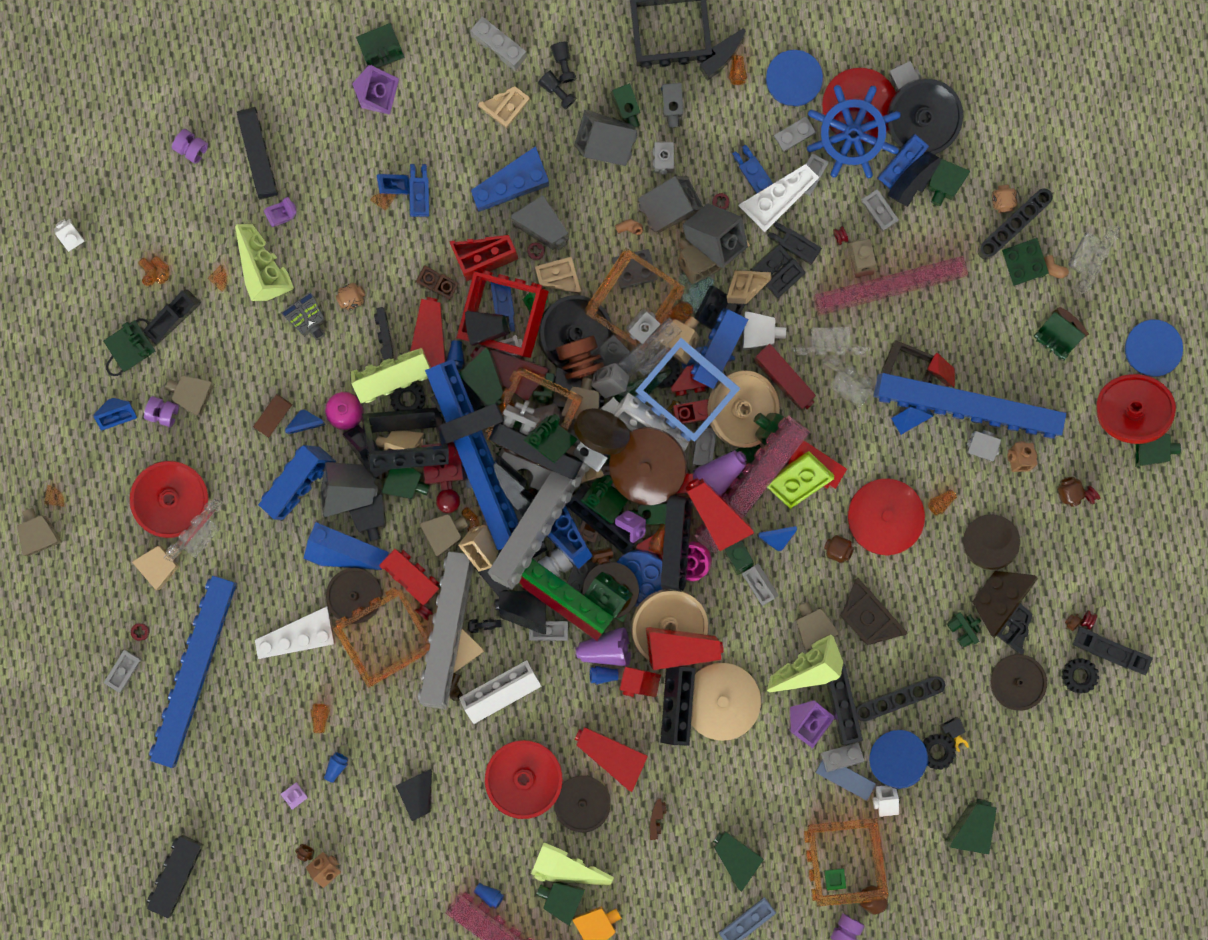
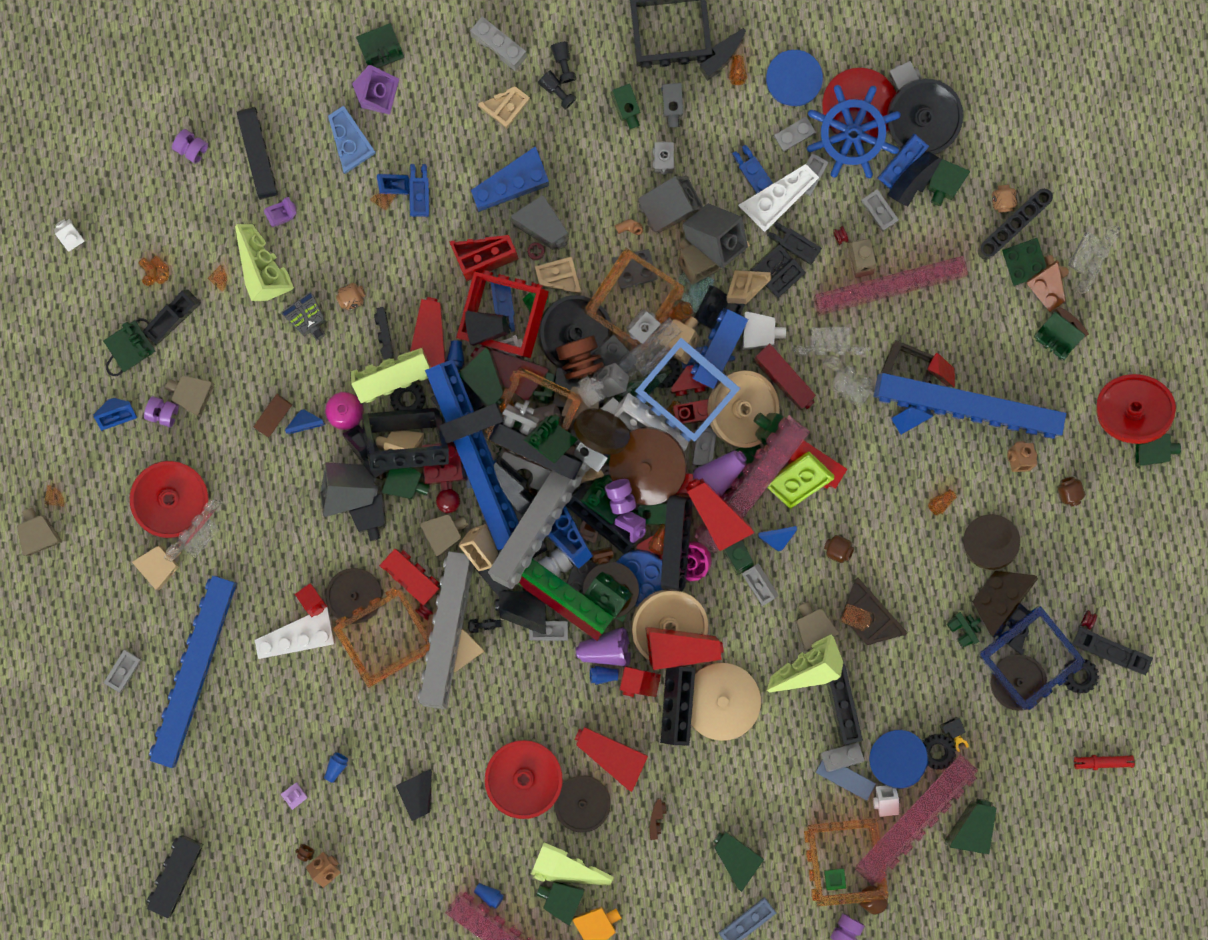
dark red bush [131,623,150,641] -> none
blue wedge [258,445,336,520] -> none
blue wedge [303,522,389,570] -> none
clear orange cone [310,704,330,733] -> none
reddish brown slope [415,265,459,300] -> none
dark brown arm [449,673,463,701] -> none
white brick [459,660,542,724] -> none
clear orange arm [462,507,480,532] -> none
dark grey slope [574,110,637,166] -> none
dark red bush [712,193,730,210] -> none
medium lavender slope [788,701,835,749] -> none
red dish [847,479,925,555] -> none
black beam [855,676,946,722] -> none
light grey head [966,430,1001,461] -> none
reddish brown plate [1065,614,1082,631] -> none
dark red bush [1084,485,1101,505] -> none
blue tile [1125,320,1183,377] -> none
none -> red brick [295,583,328,618]
none -> medium blue wing [328,106,376,174]
none -> clear brick [576,376,607,408]
none -> medium lavender wheel [605,479,637,514]
none -> clear orange brick [840,604,872,631]
none -> clear pink brick [855,754,978,886]
none -> clear blue window [977,606,1085,710]
none -> wing [1027,260,1066,312]
none -> red pin [1074,755,1135,770]

